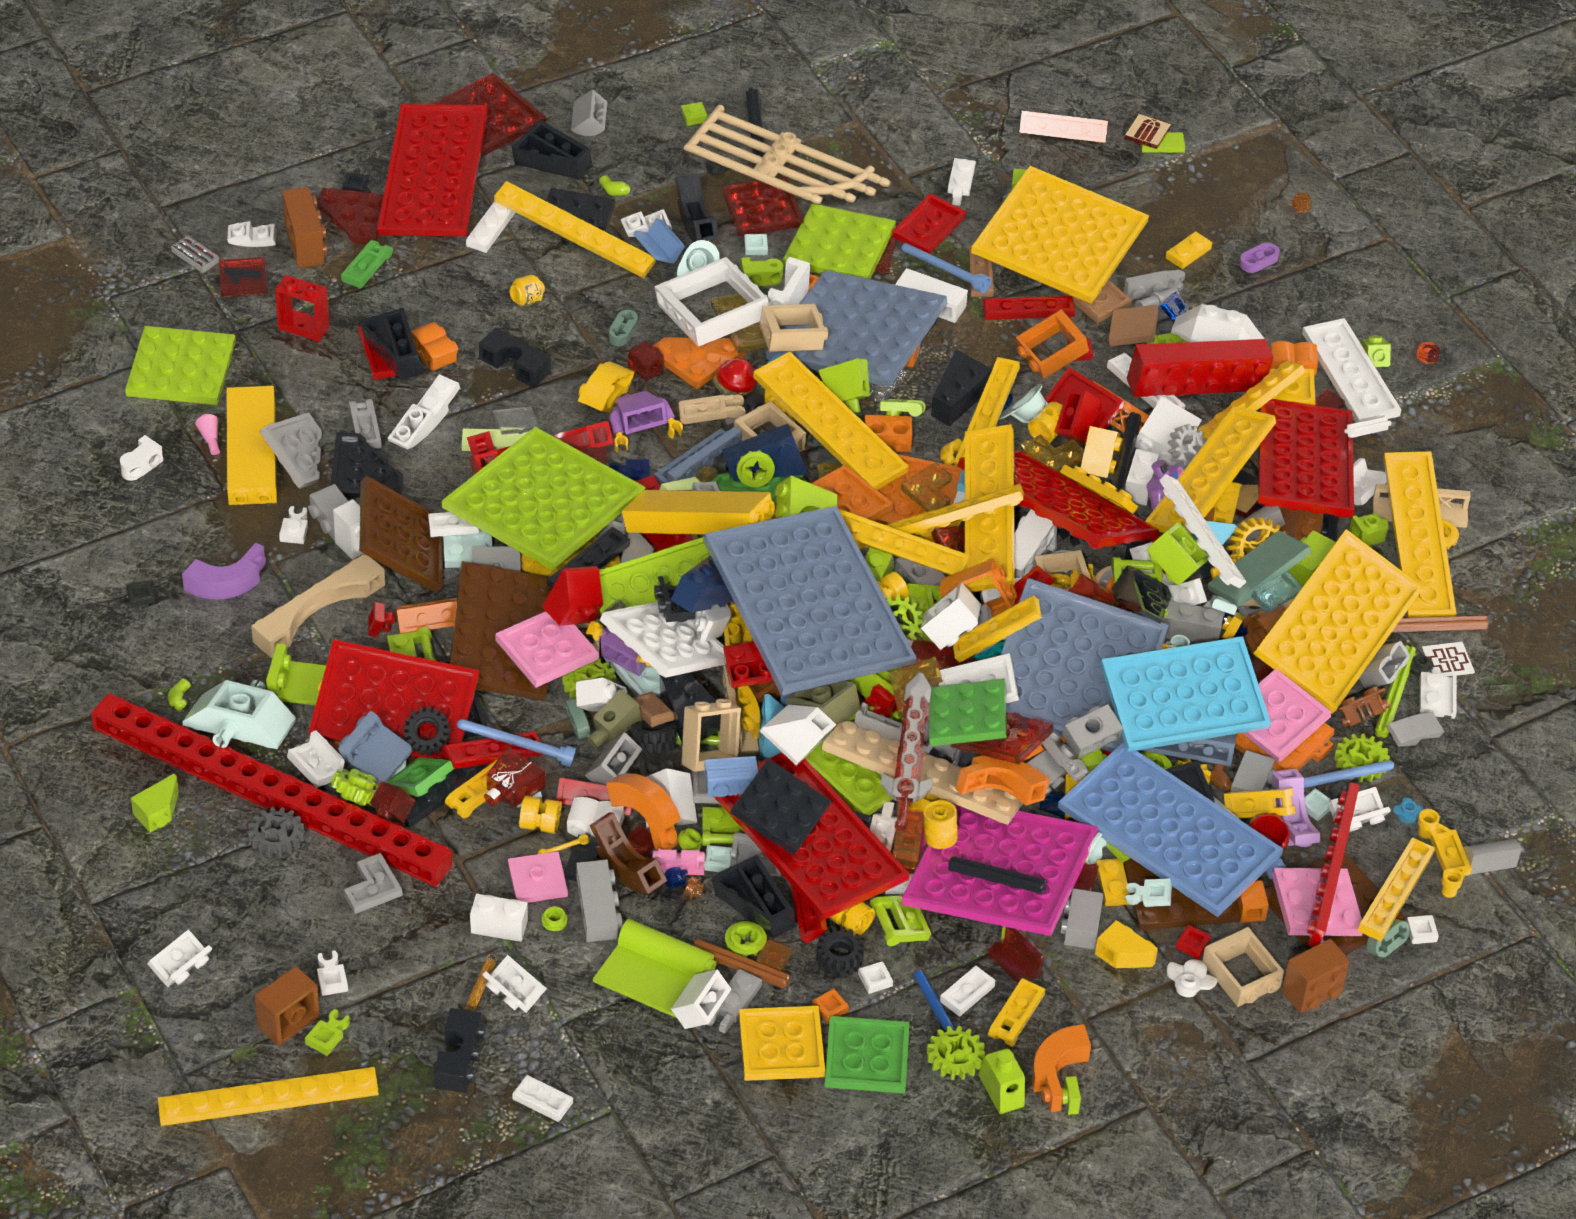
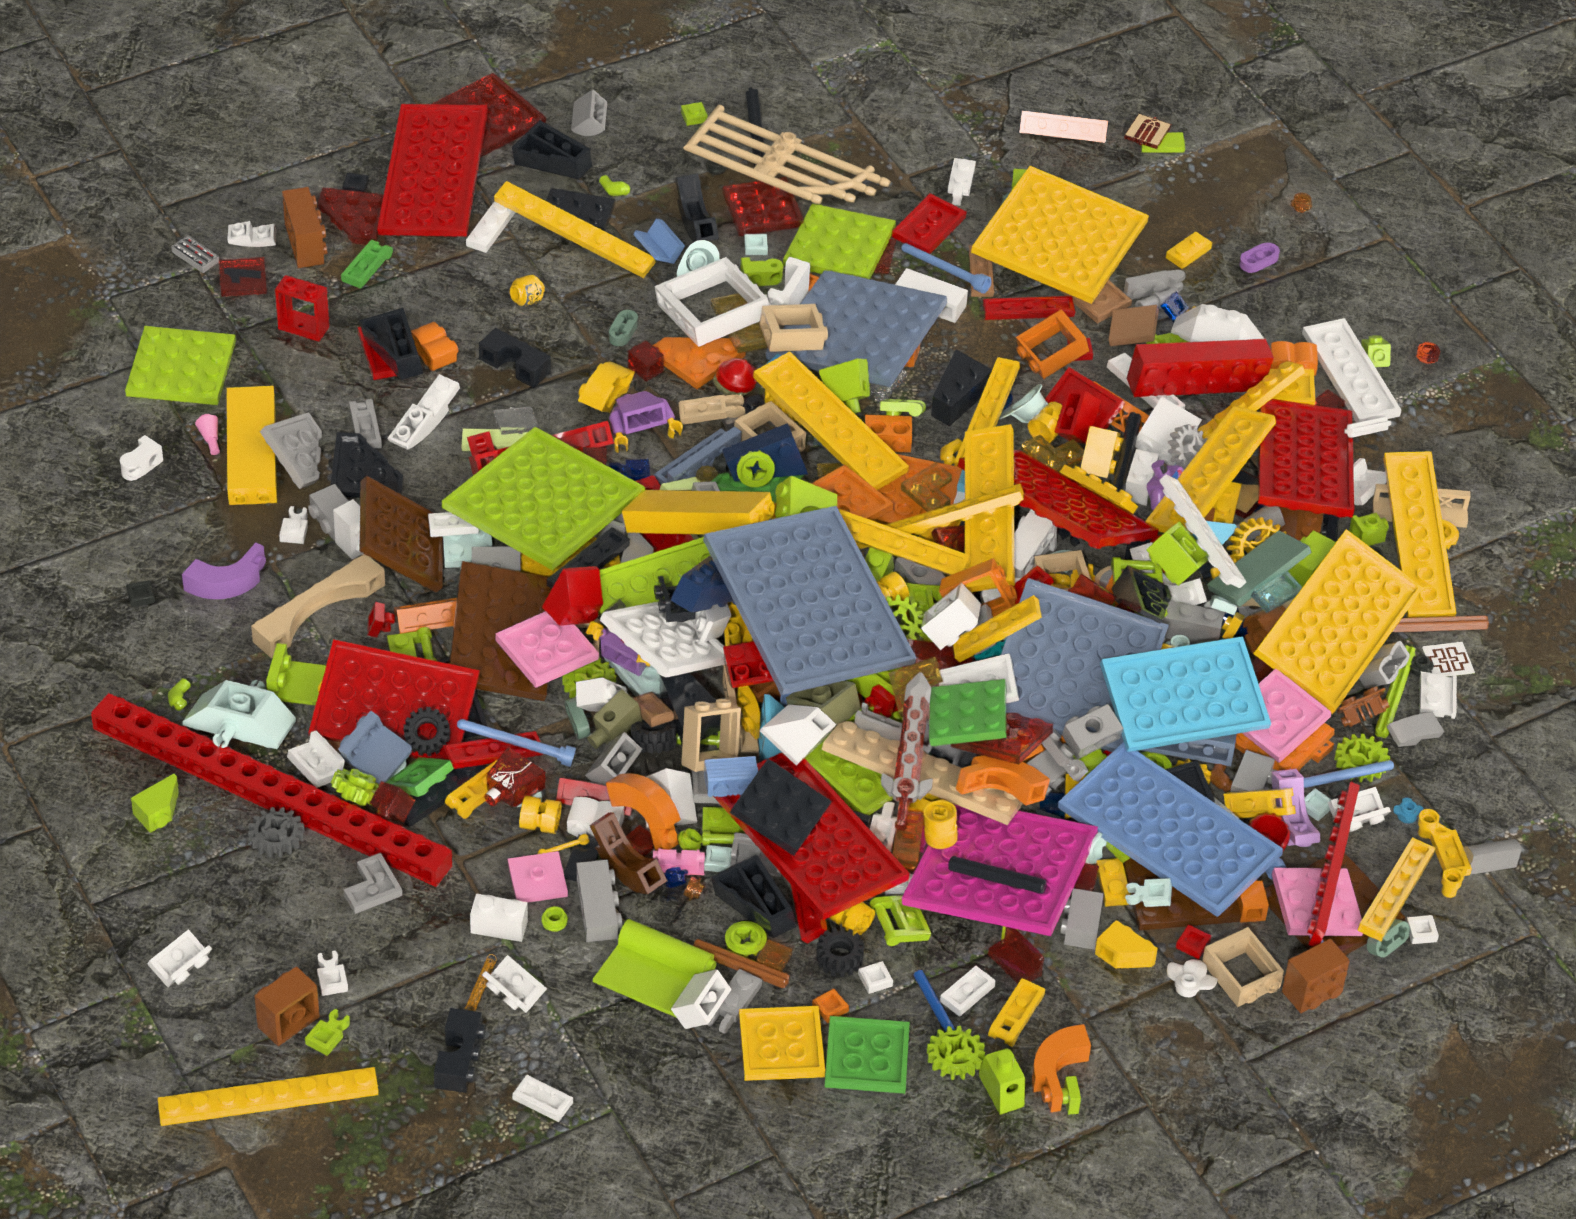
white slope [620,209,672,237] -> none

